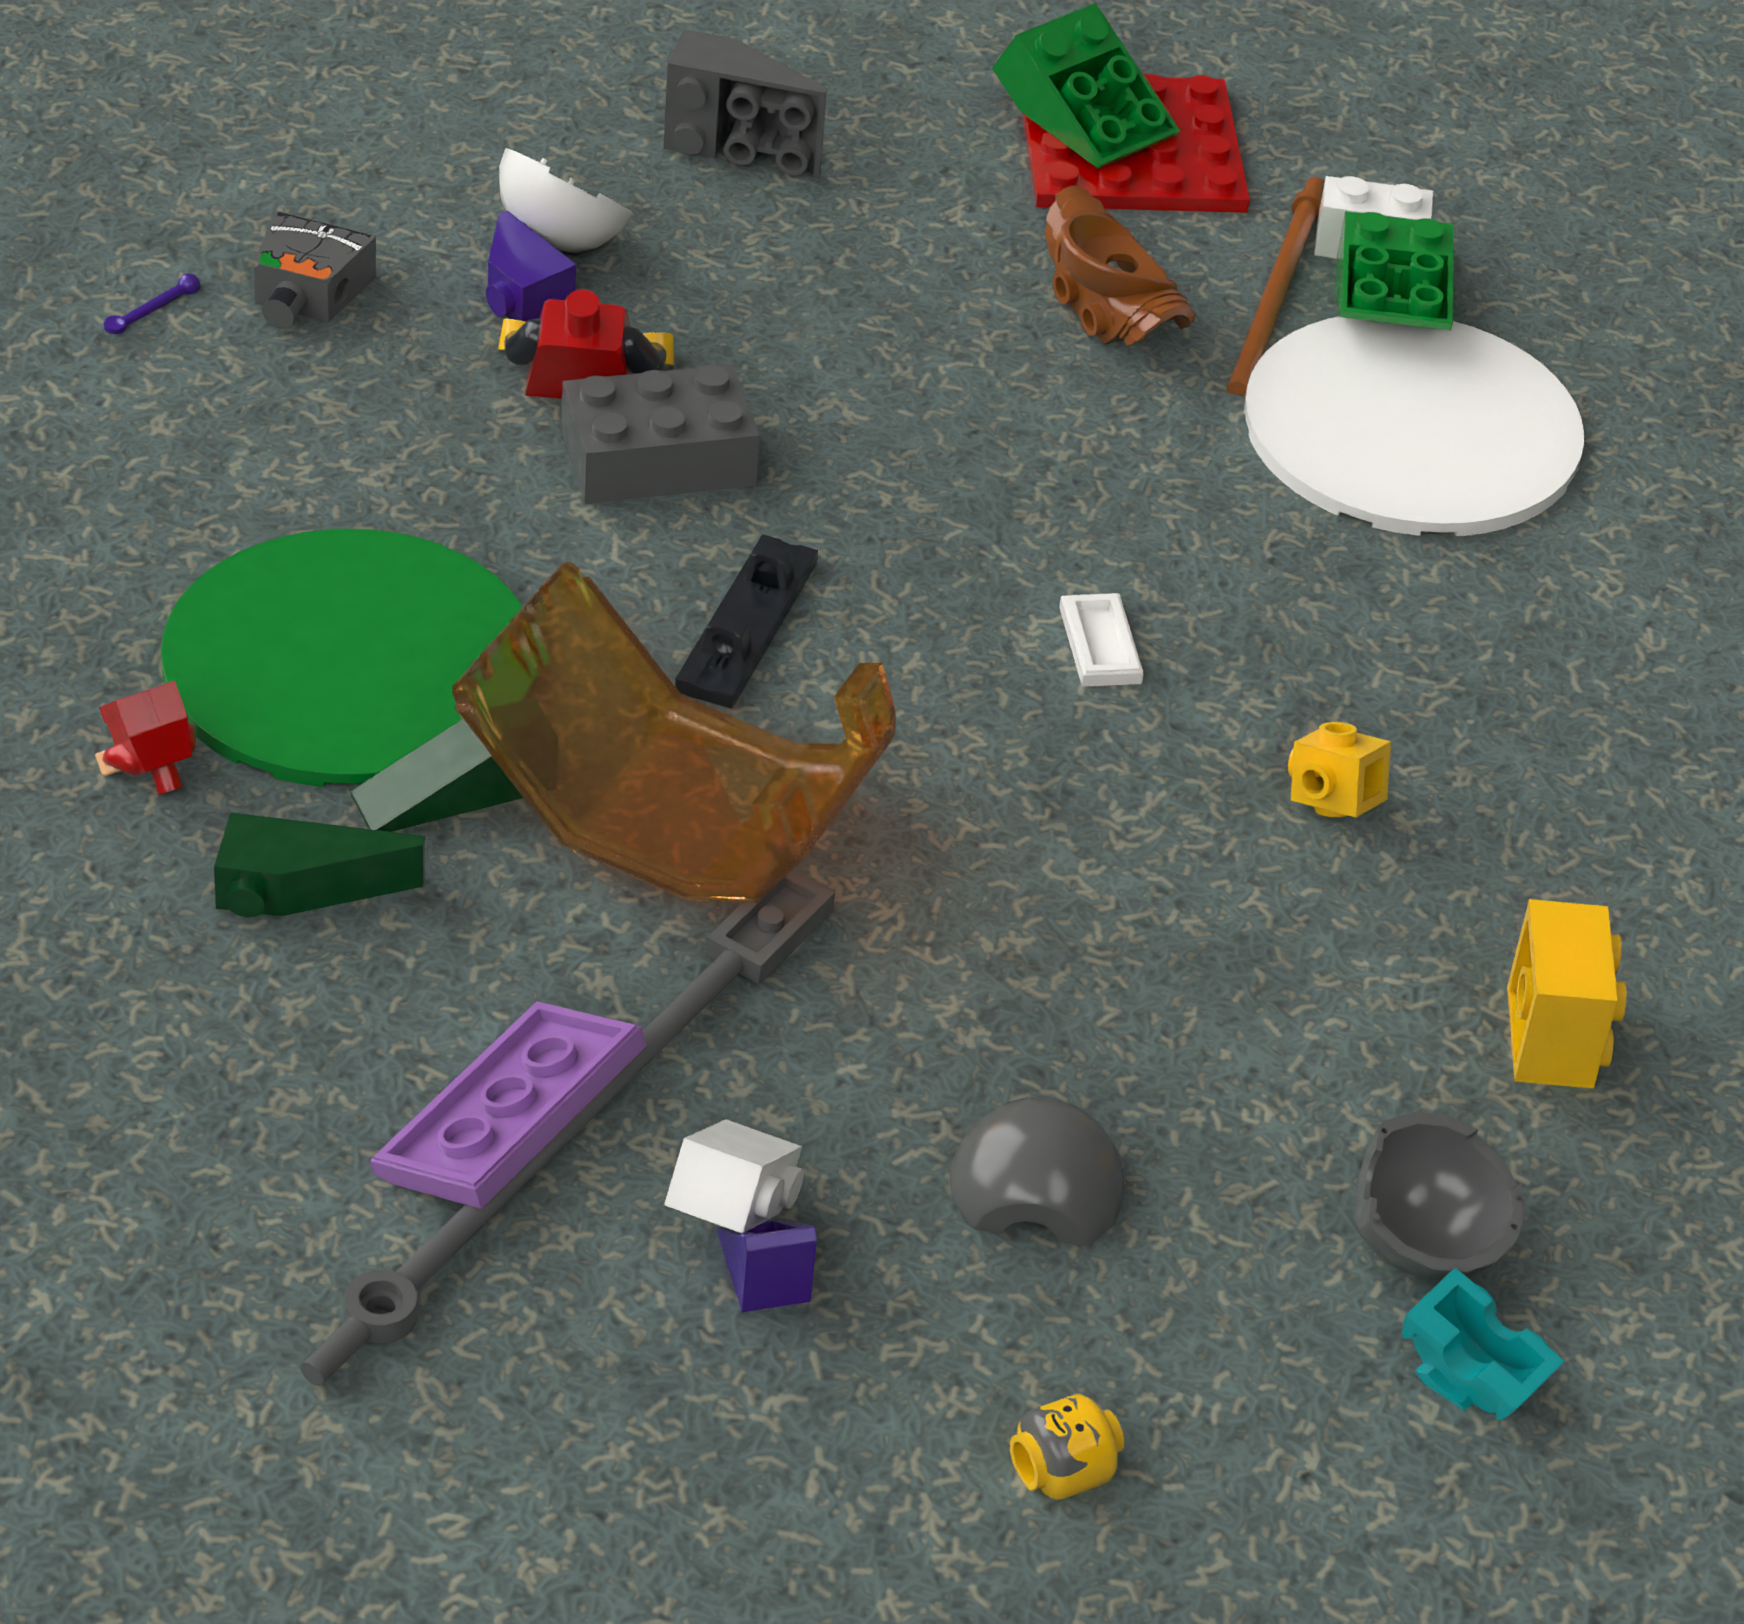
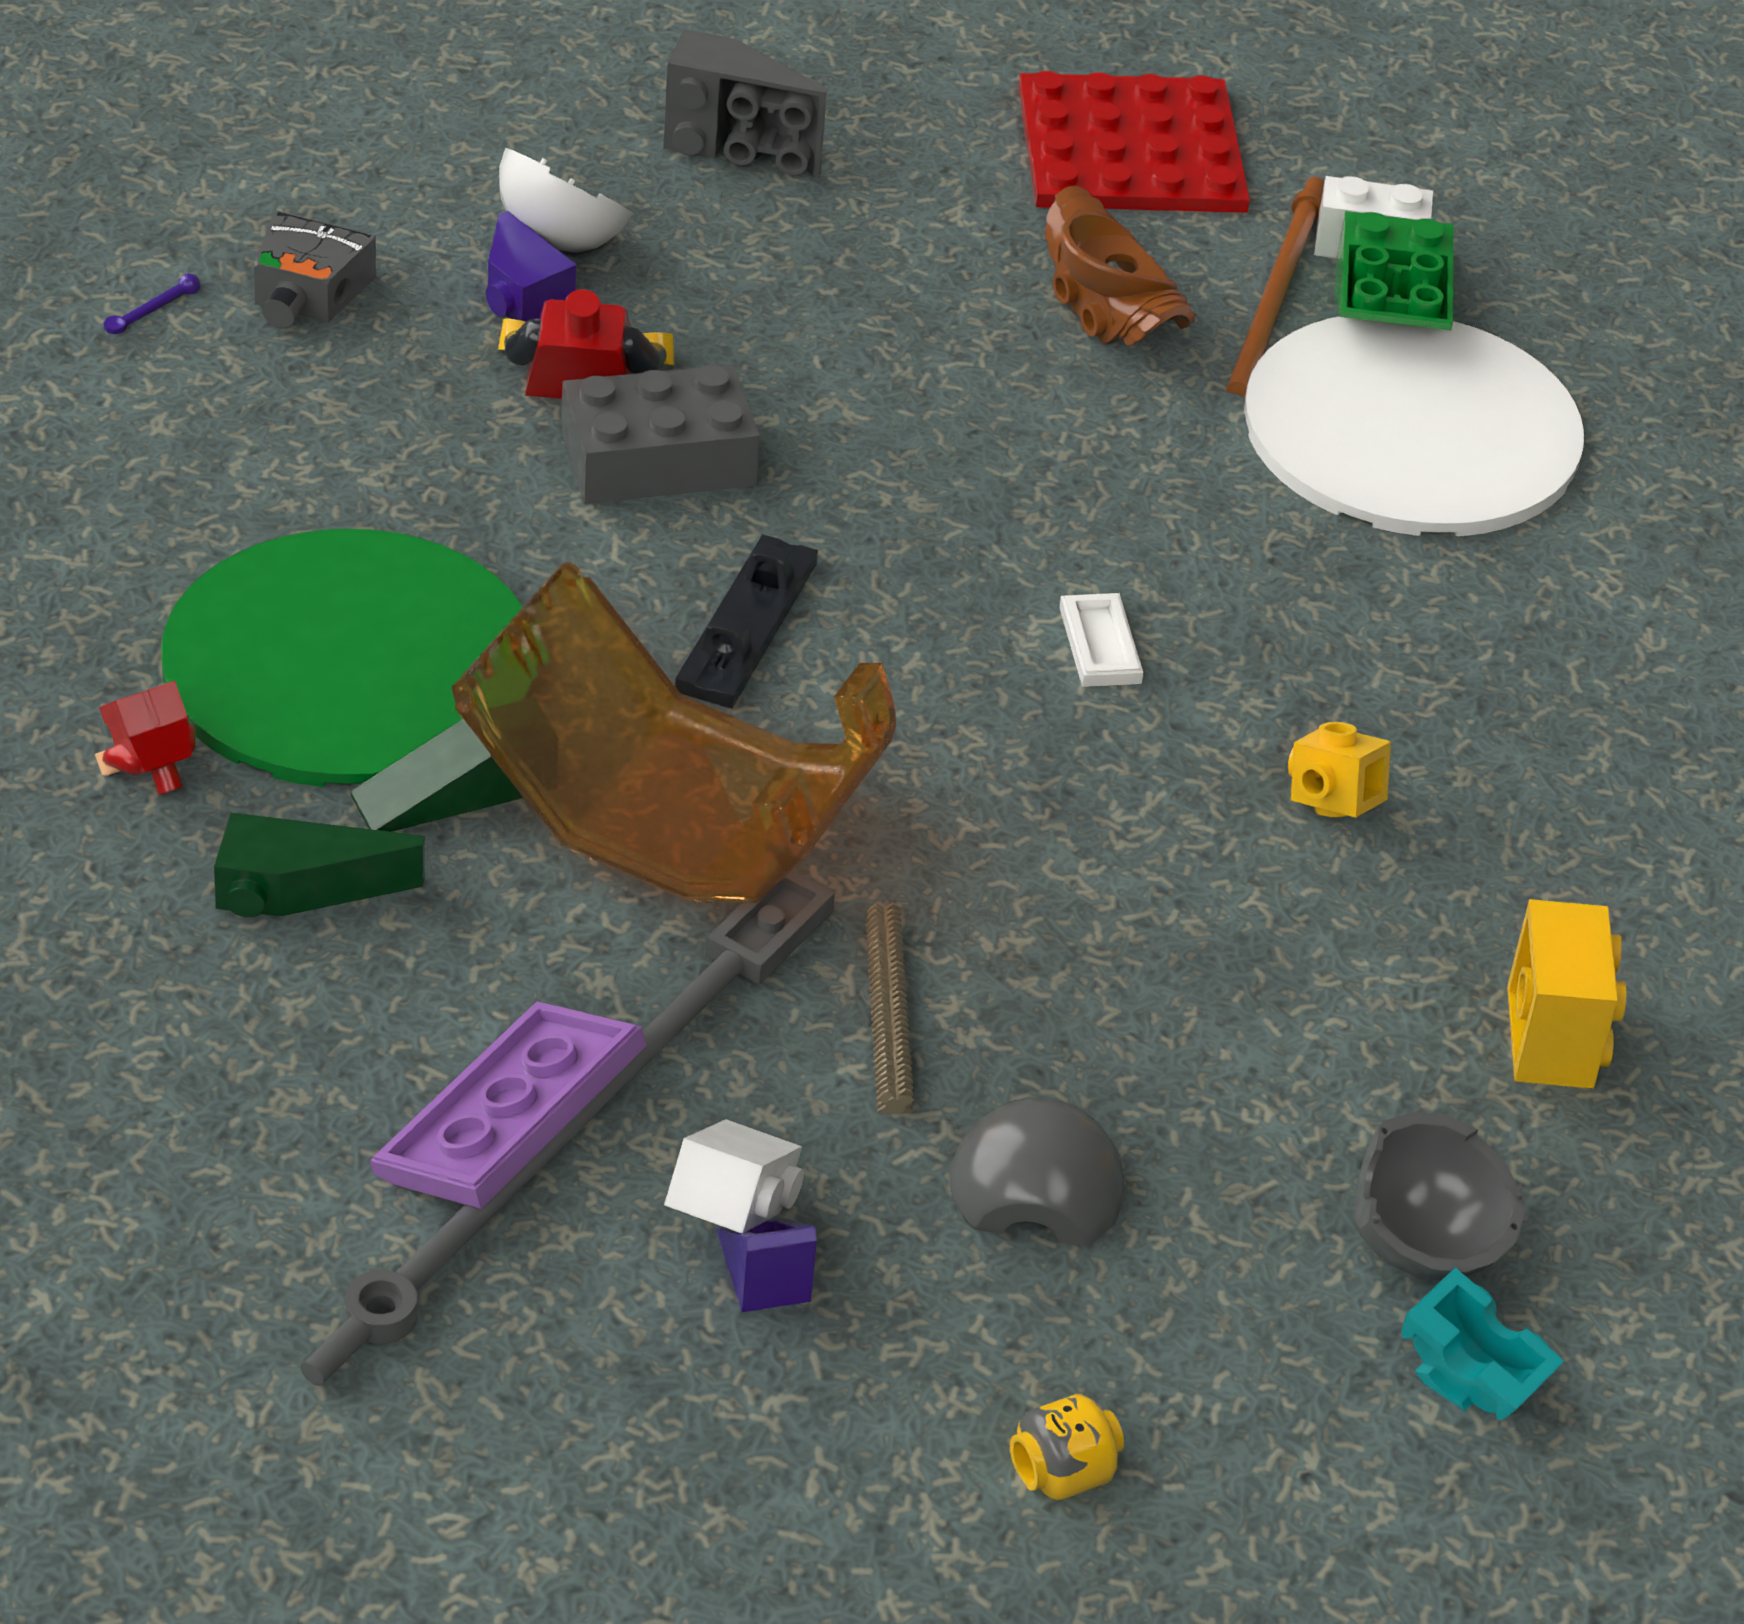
green slope [992,3,1180,169] -> none
none -> dark tan axle [865,902,915,1114]

